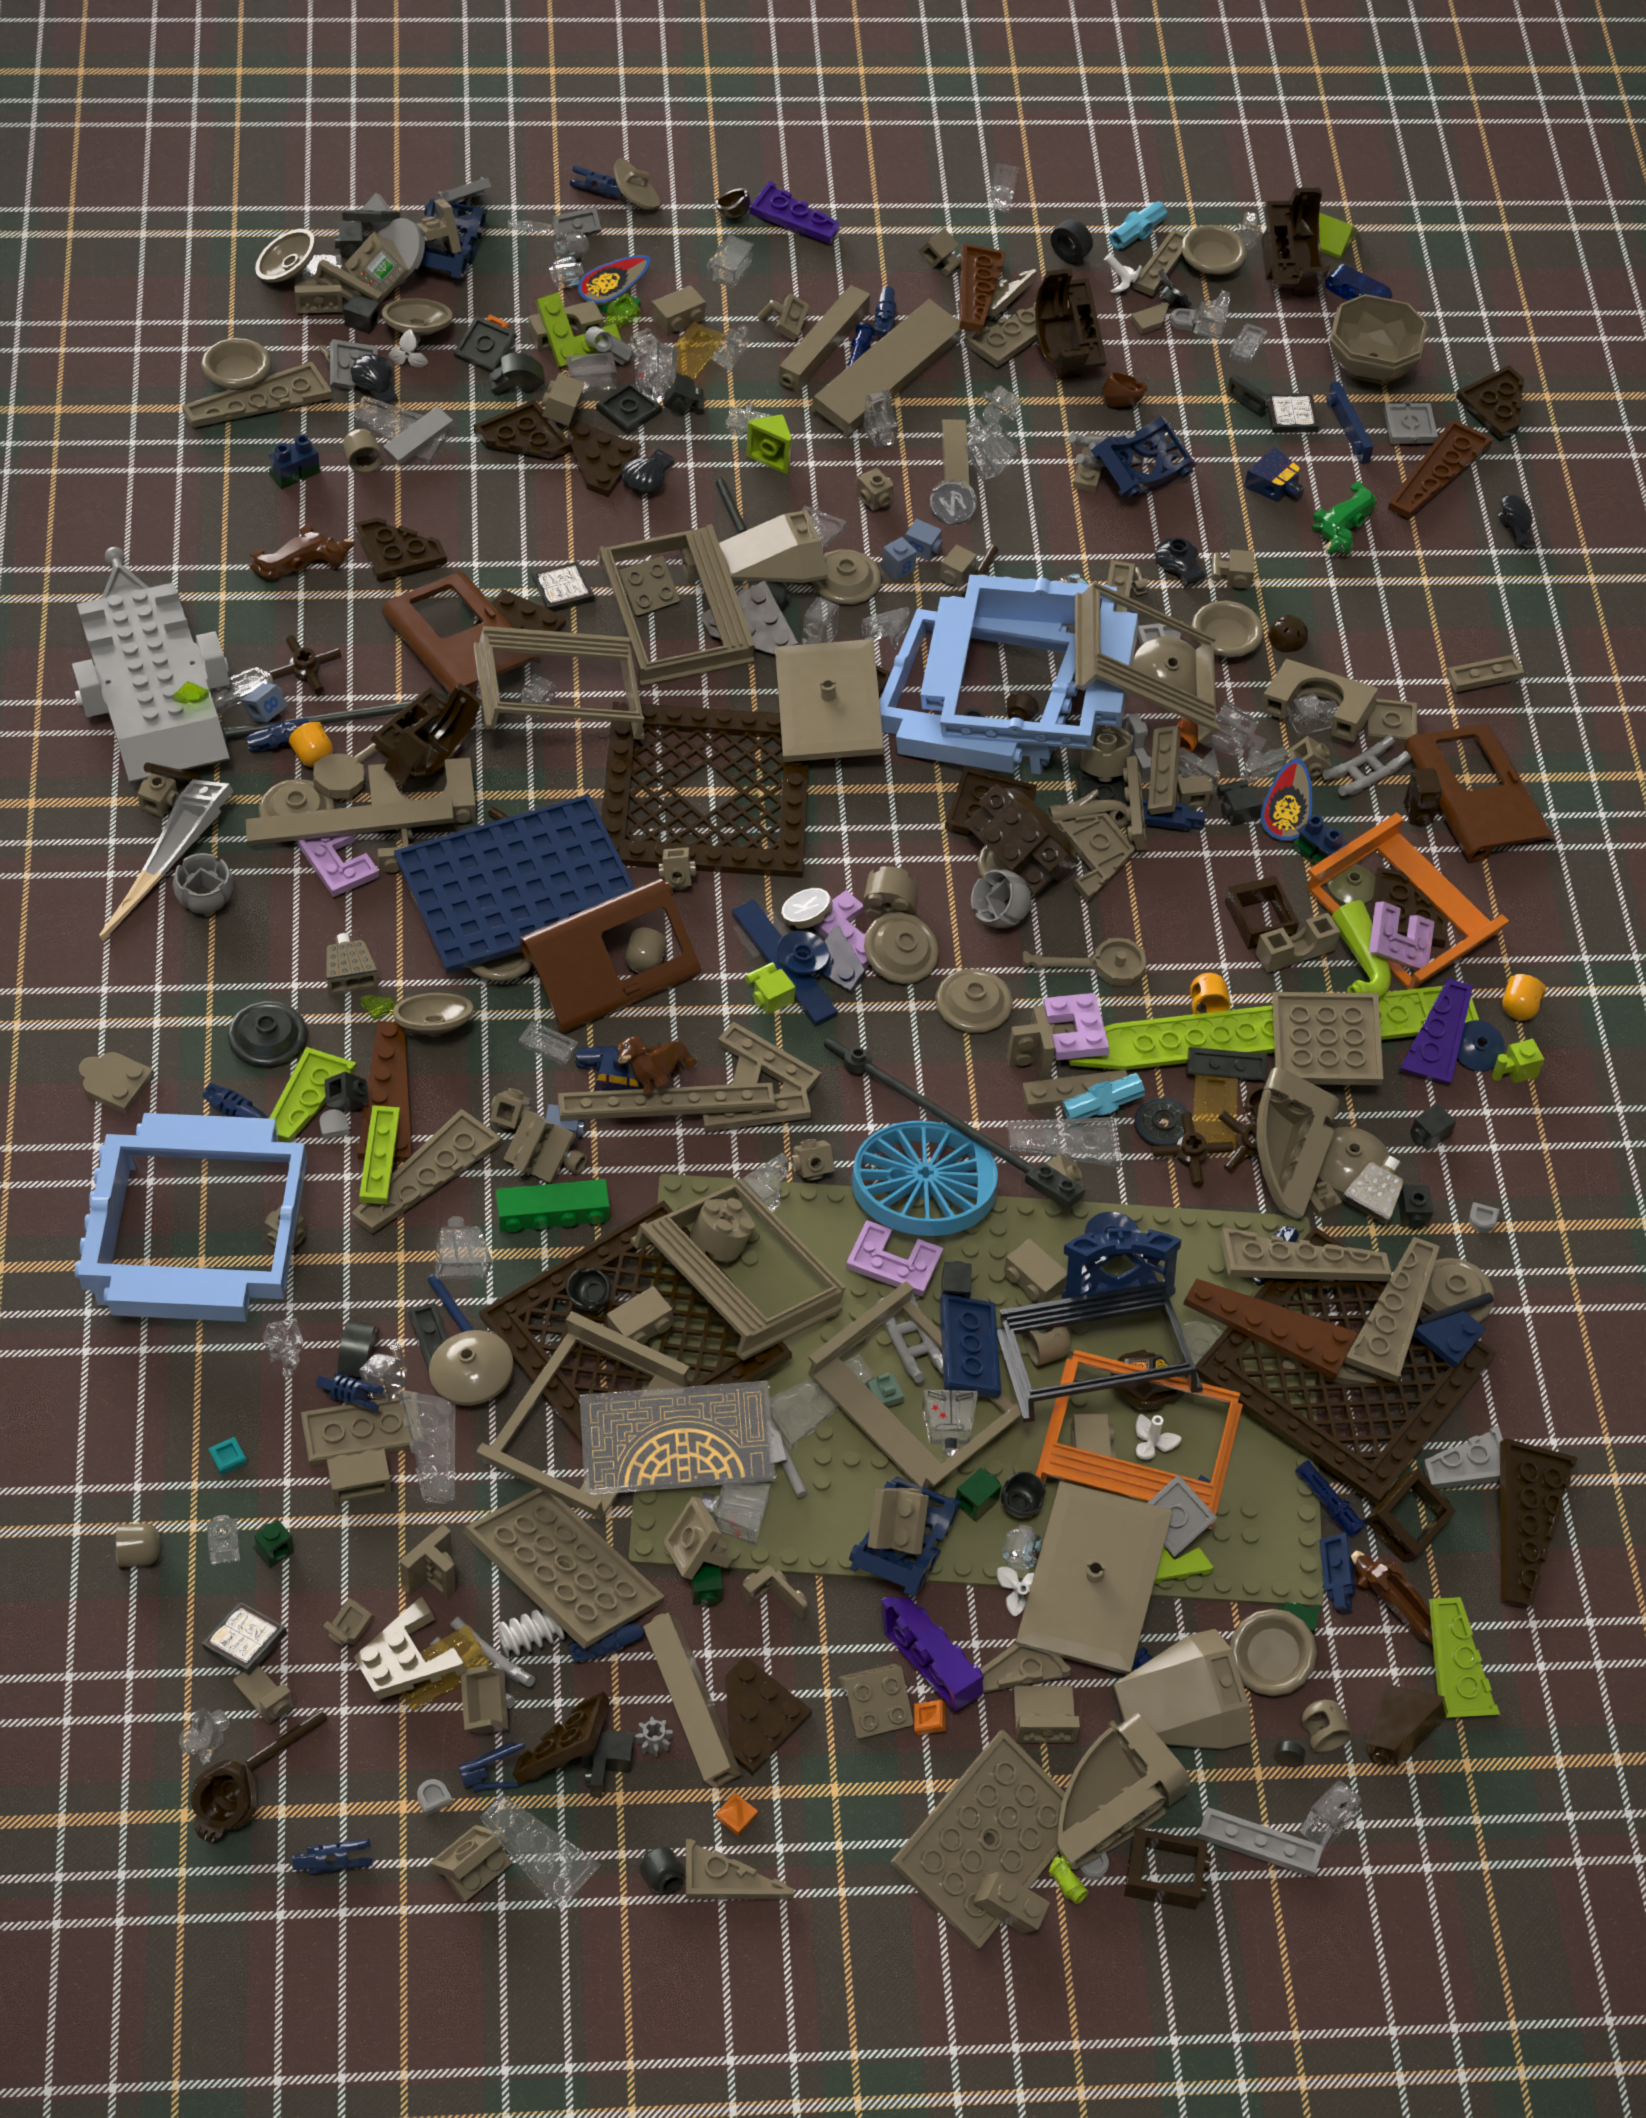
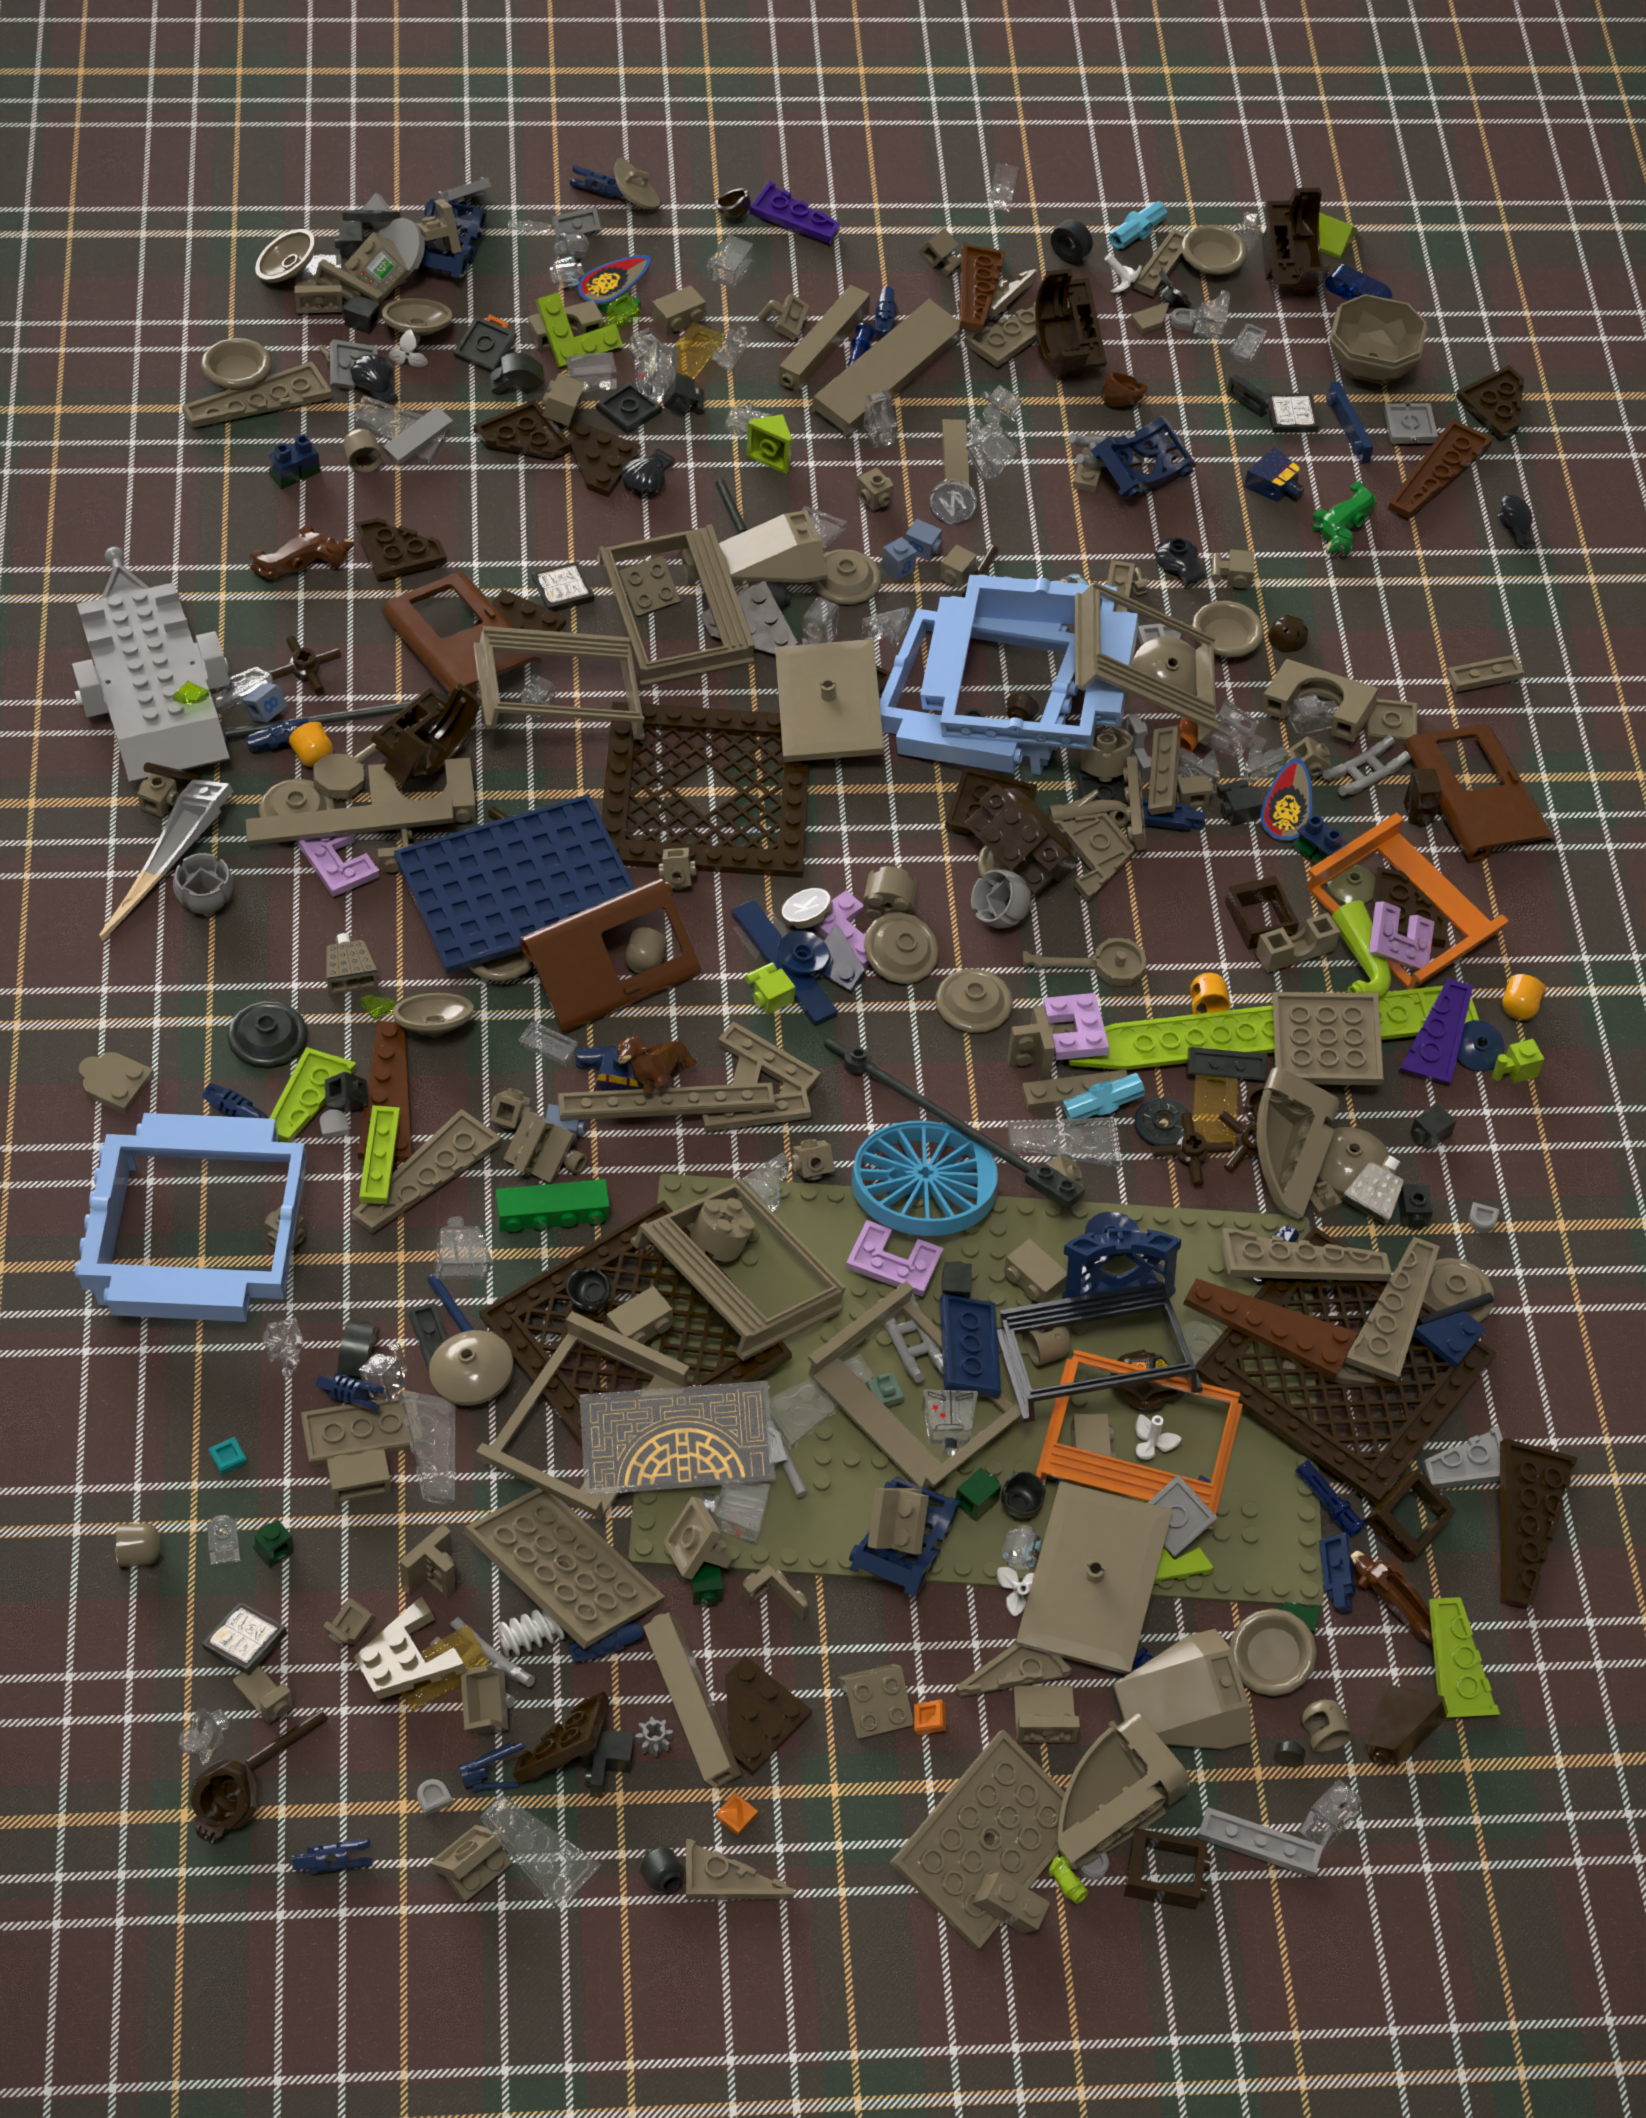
light grey piece [585,326,632,365] -> none
dark purple wedge [881,1597,984,1712] -> none

